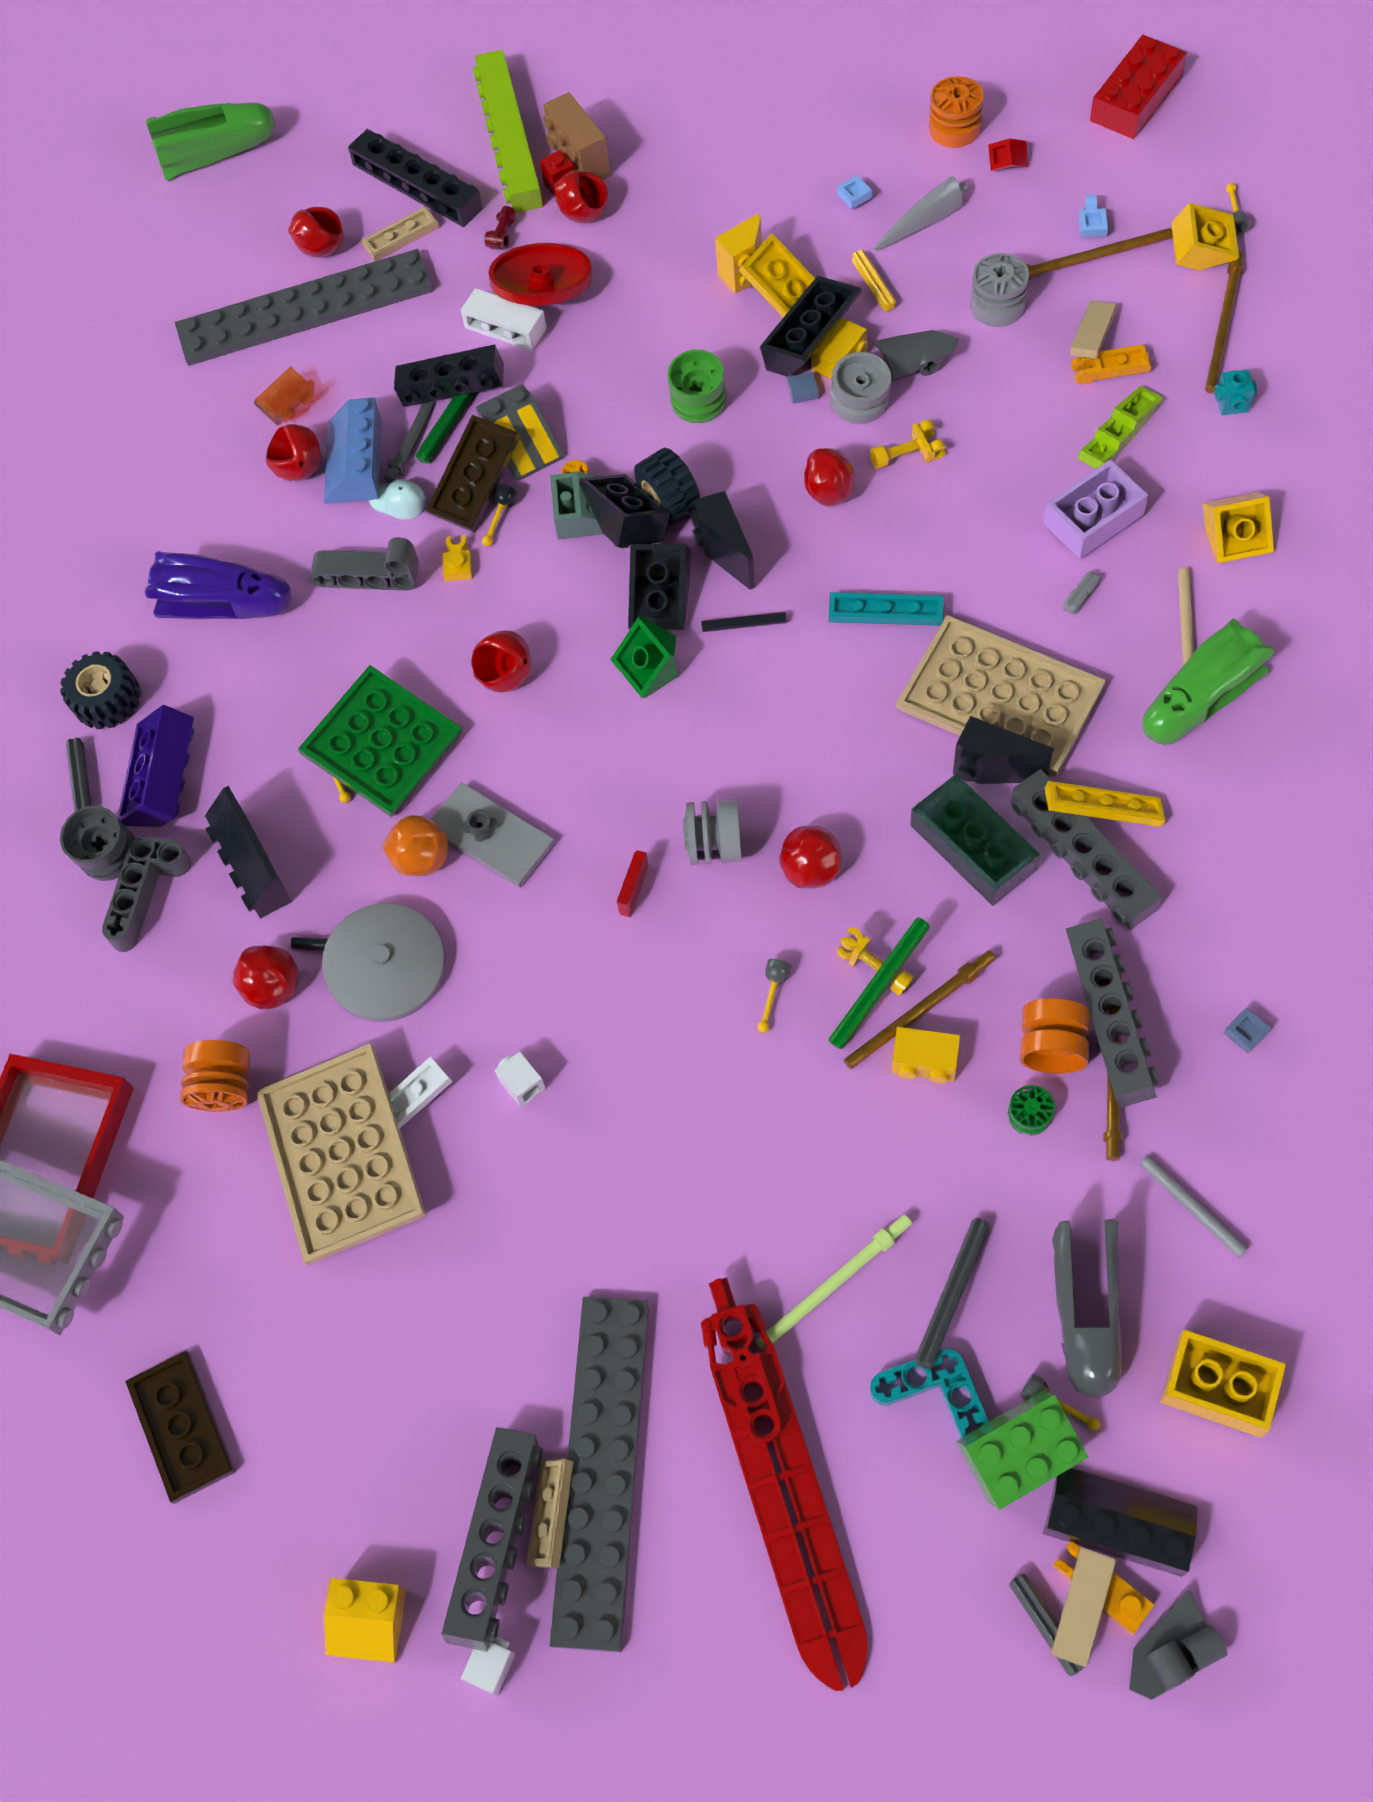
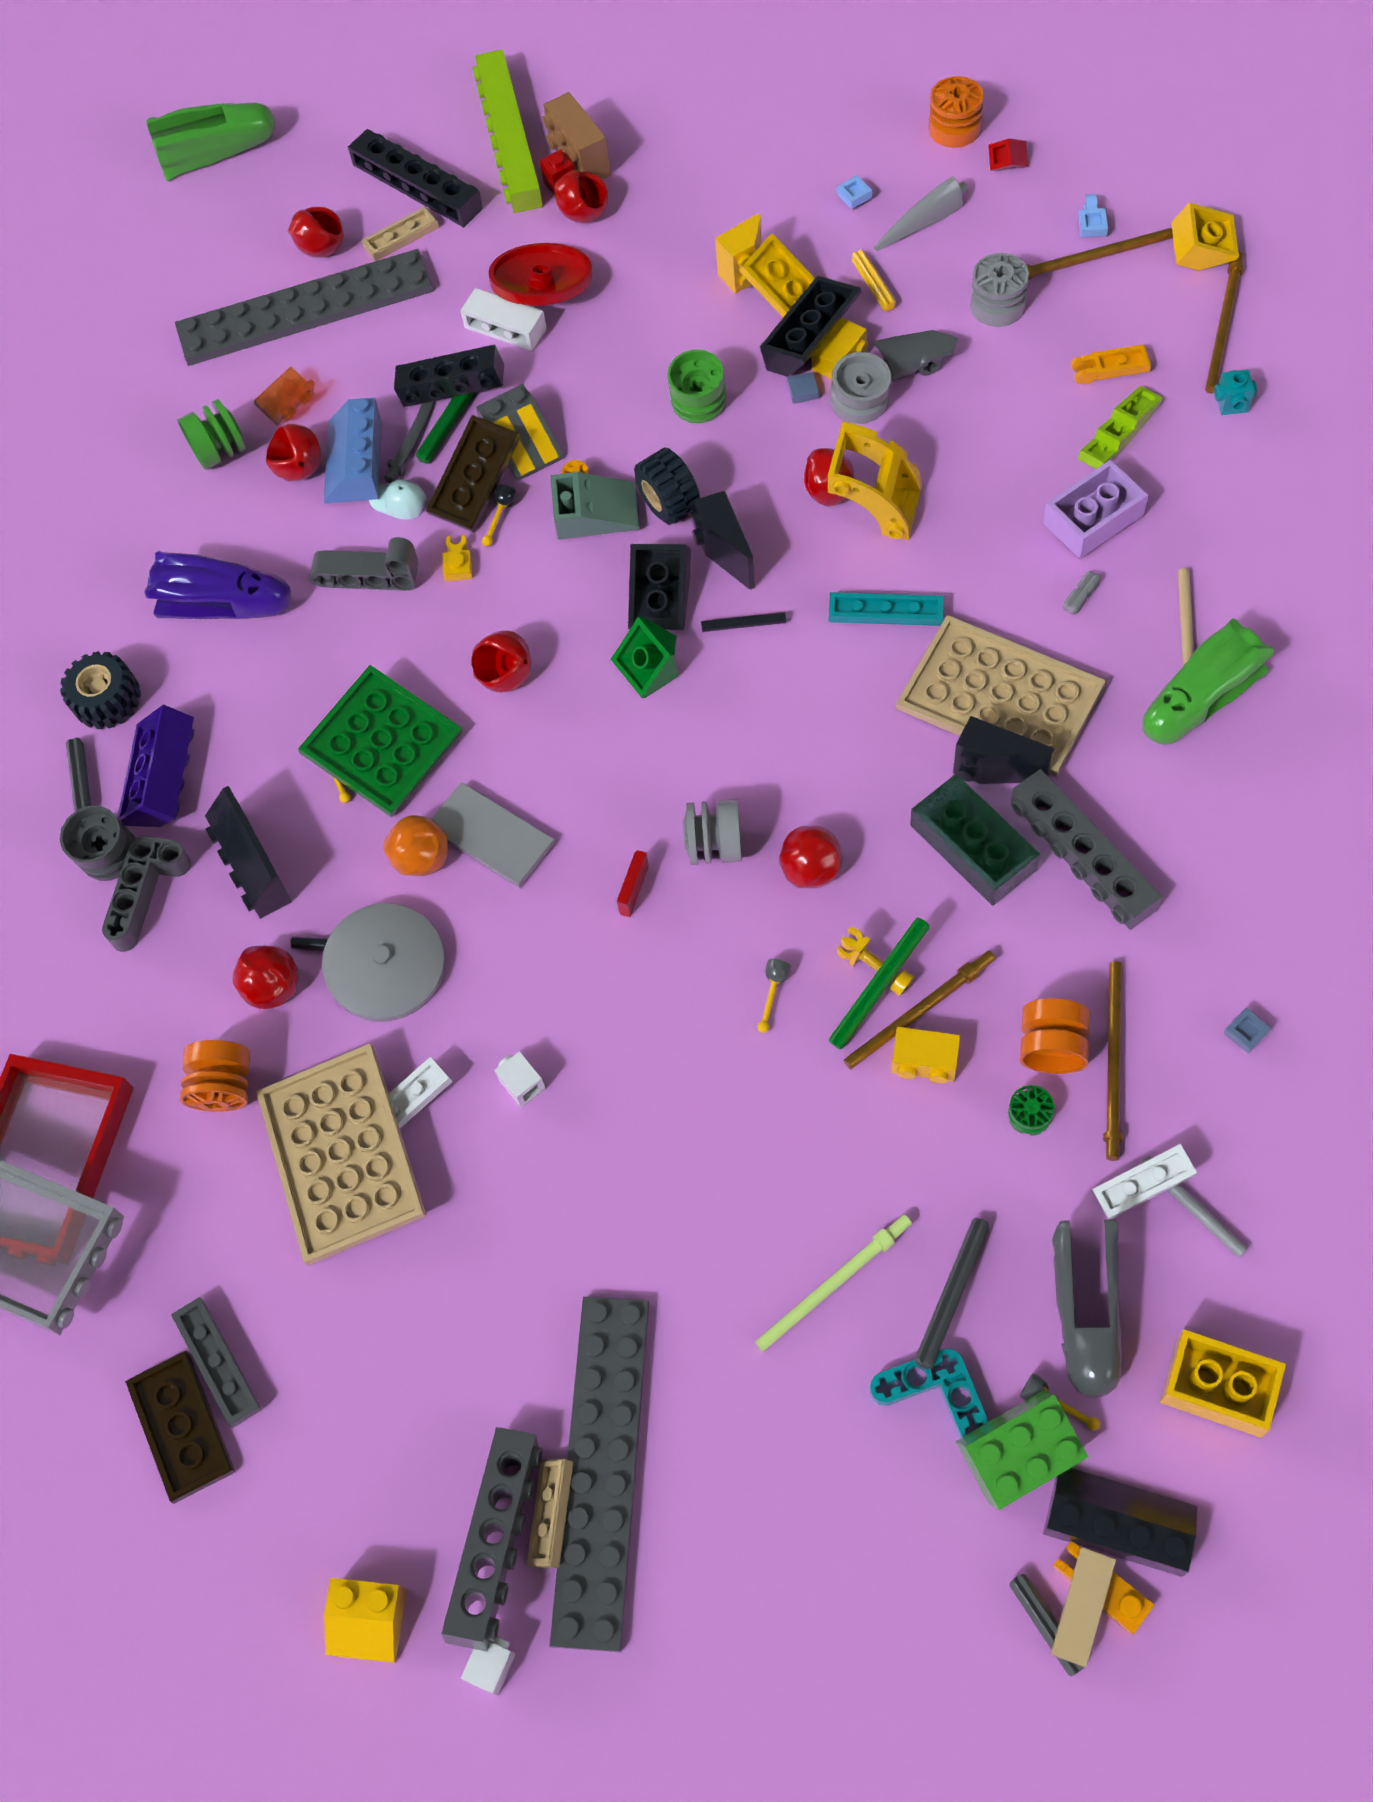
dark grey plate [462,809,497,842] -> none
dark red bar [484,206,517,250] -> none
black slope [579,474,670,548] -> none
red piece [701,1277,868,1691] -> none
yellow bar [870,419,947,469] -> none
yellow tile [1044,781,1166,827] -> none
dark grey brick [1066,918,1160,1108] -> none
tan tile [1070,300,1116,359] -> none
red brick [1090,34,1187,139] -> none
dark grey panel [1129,1590,1228,1700] -> none
yellow slope [1202,492,1274,563] -> none
hinge [1226,183,1250,235] -> none
none -> dark grey plate [171,1297,262,1428]
none -> bright green wheel [177,399,246,470]
none -> yellow window [828,421,922,540]
none -> white plate [1092,1144,1197,1219]

